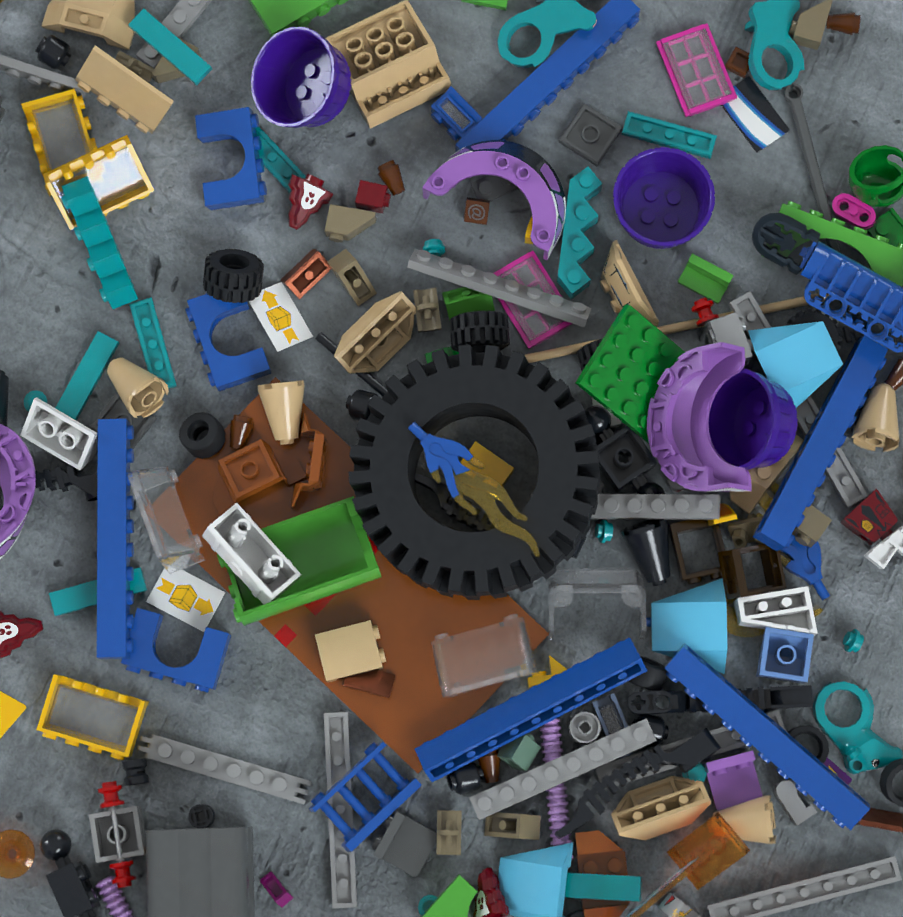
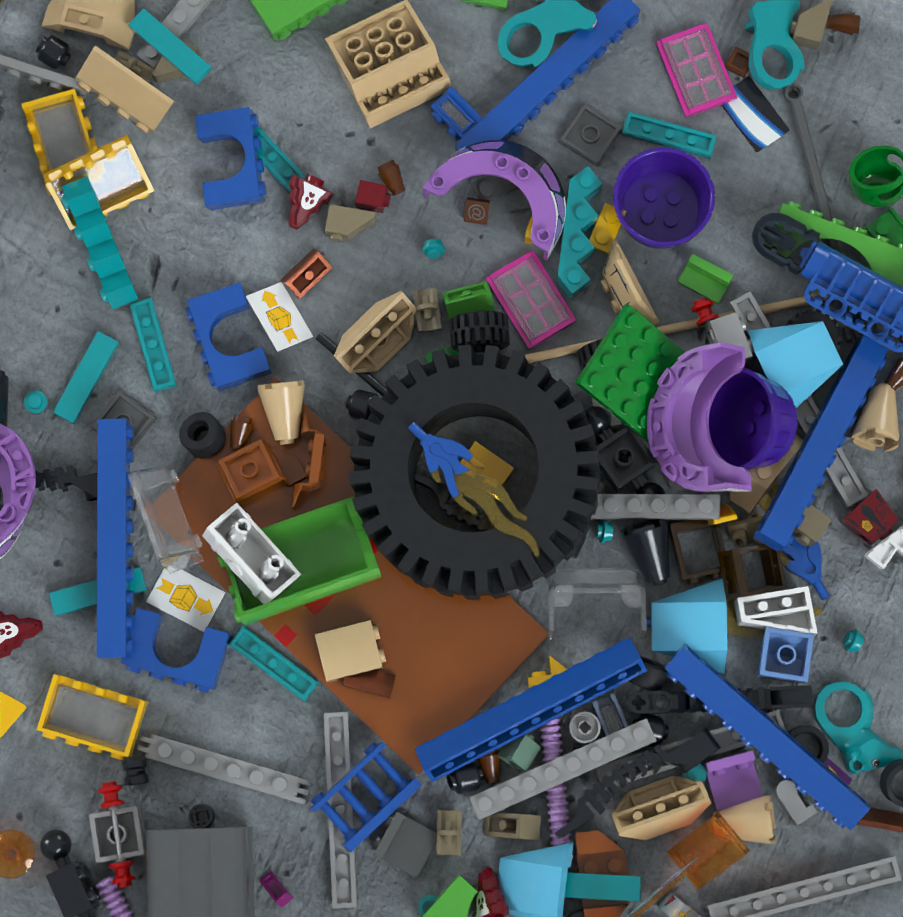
white slope [20,397,98,471] -> none
tan cone [107,357,169,418] -> none
black tyre [203,249,264,303] -> none
dark purple piece [251,27,351,128] -> none
dark tan slope [327,249,377,306] -> none
light grey plate [407,249,592,327] -> none
clear windscreen [431,614,539,699] -> none
dark pink plate [832,193,876,230] -> none
none -> teal tile [229,626,319,702]
none -> yellow plate [589,203,626,255]

